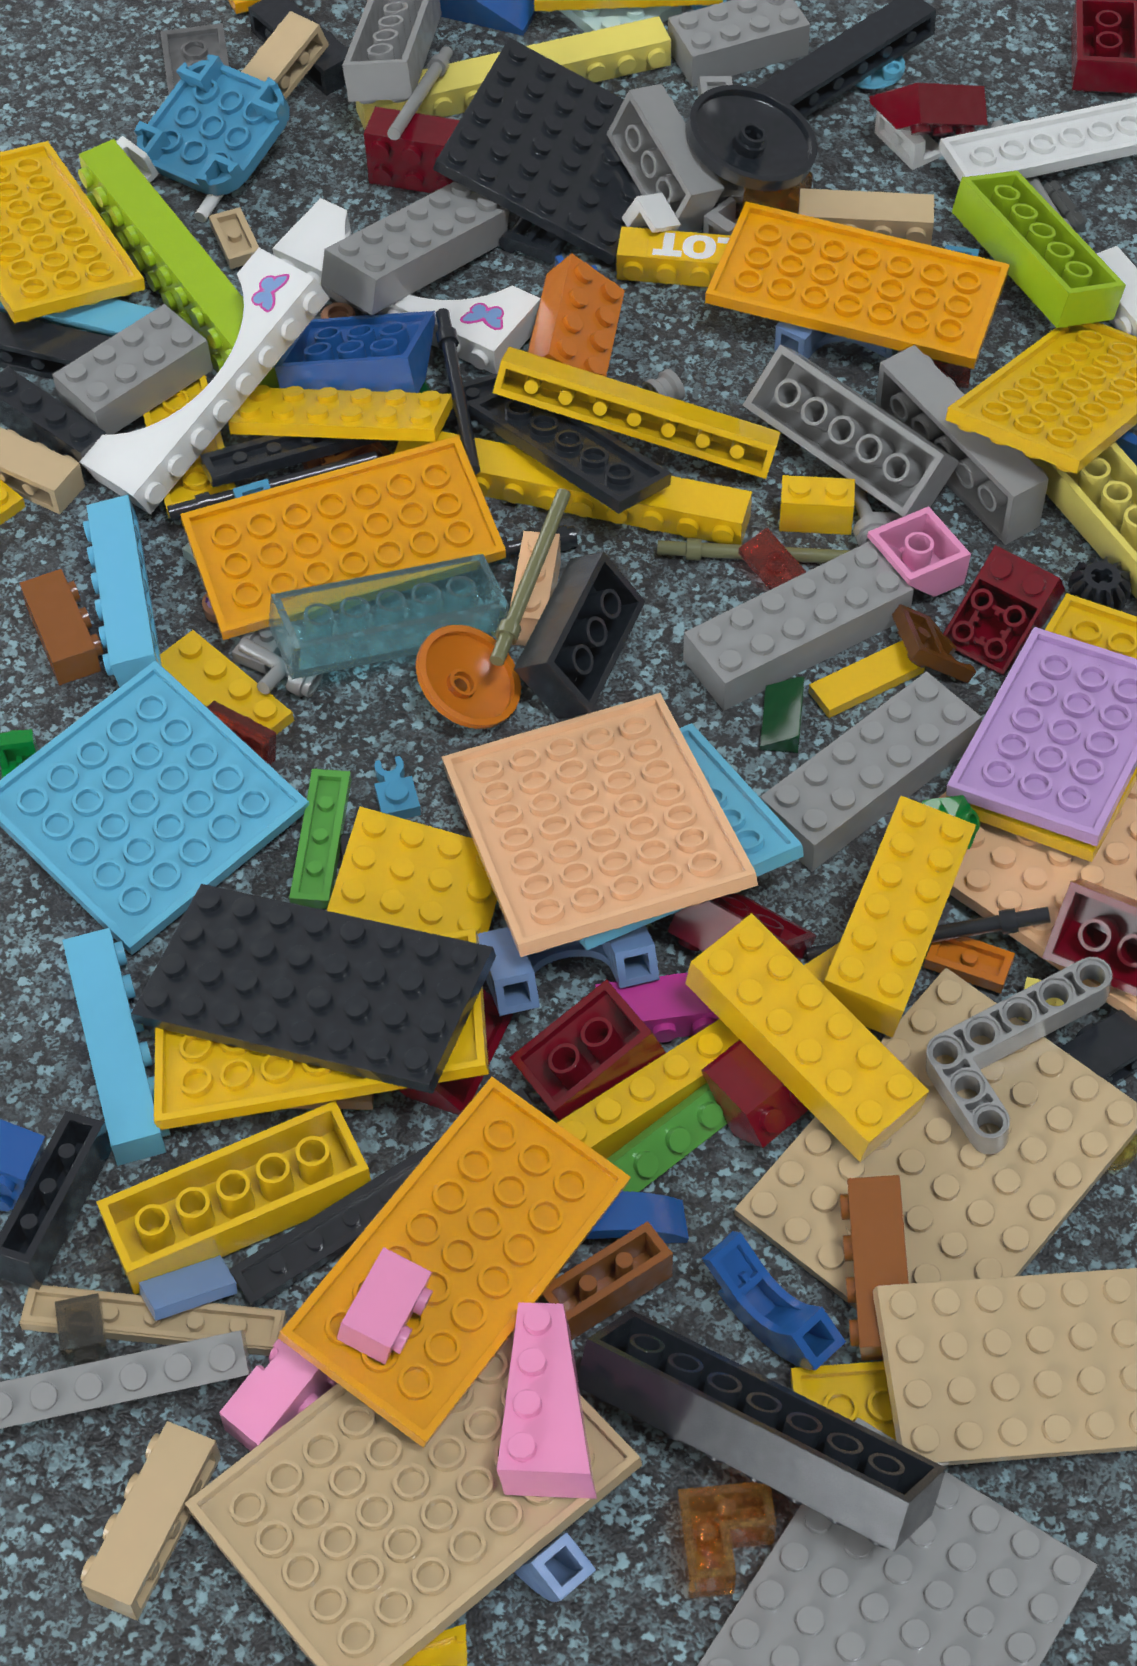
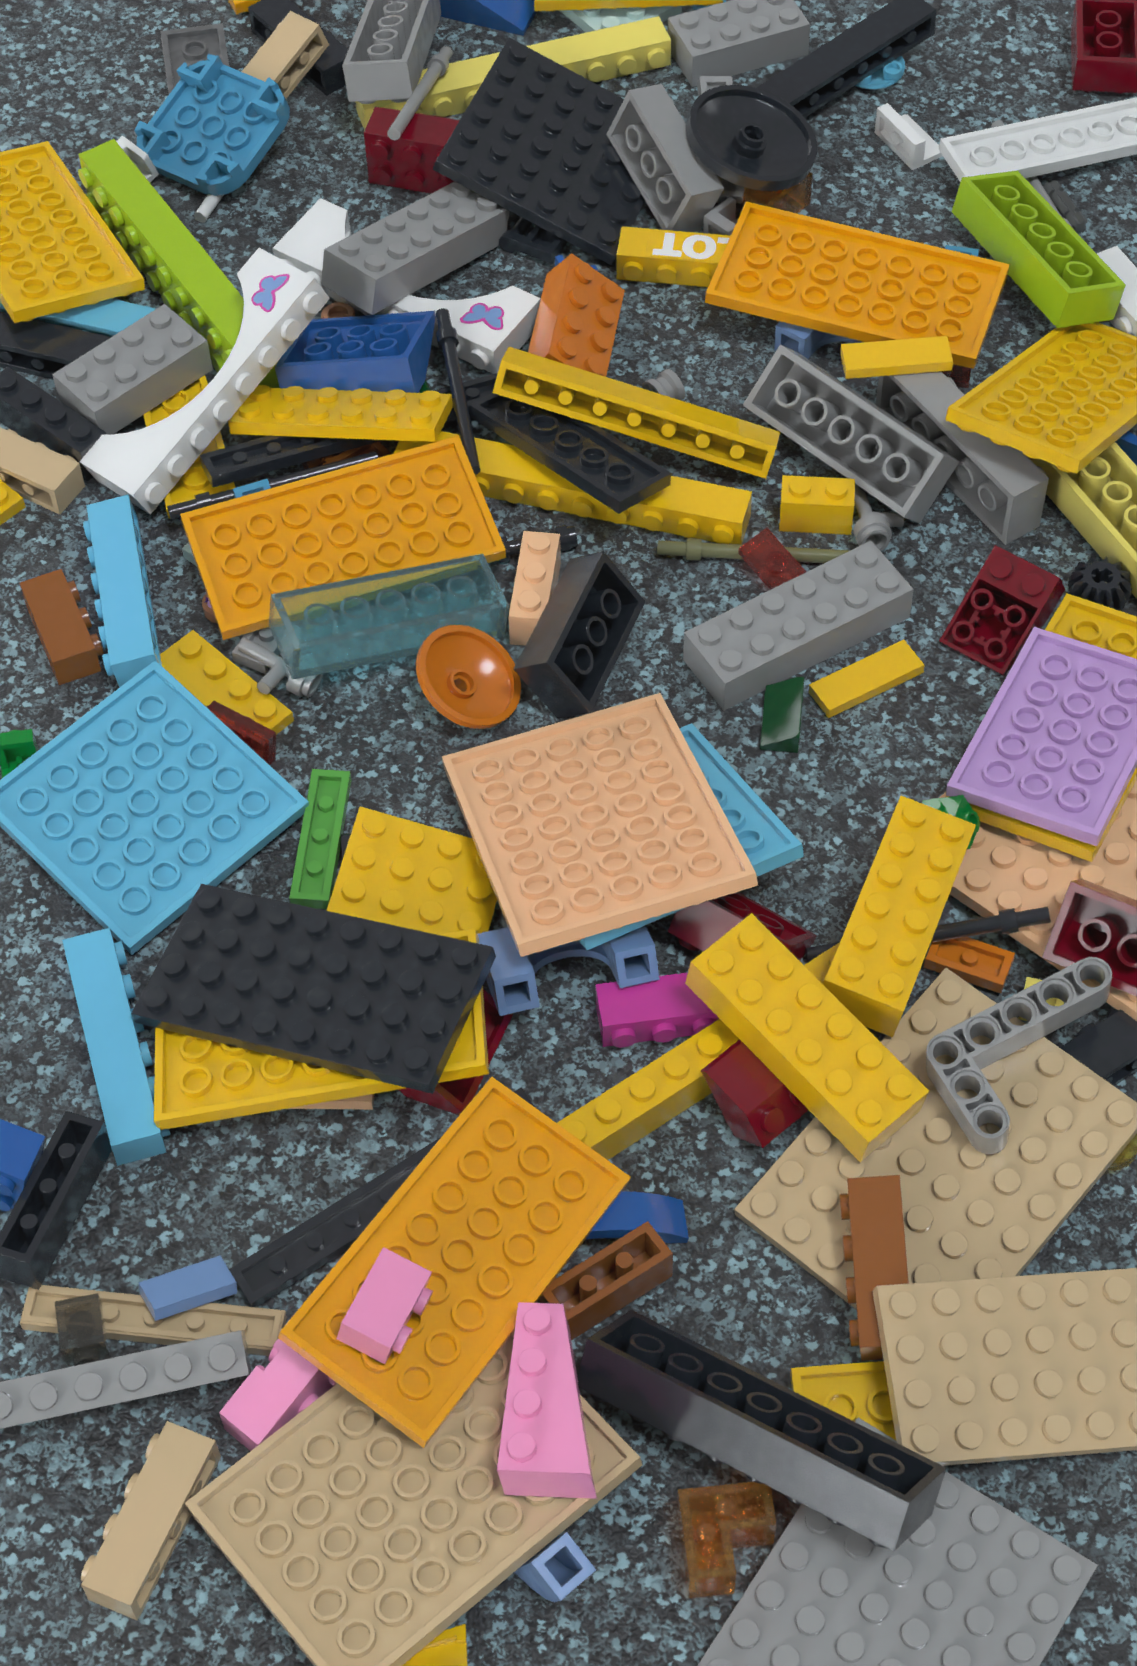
yellow brick [96,1101,371,1295] -> none
tan plate [209,207,259,269] -> none
dark azure plate [374,756,421,819] -> none
olive bar [489,488,571,666] -> none
dark red slope [509,979,666,1121] -> none
bright green plate [607,1083,727,1192] -> none
white panel [622,193,681,233] -> none
blue arch [702,1231,846,1371] -> none
light grey brick [760,671,982,872] -> none
tan brick [799,188,934,245] -> none
bright pink slope [867,506,971,597] -> none
dark red slope [869,82,988,136] -> none
reddish brown wing [892,604,976,683] -> none
none -> yellow tile [840,336,953,379]

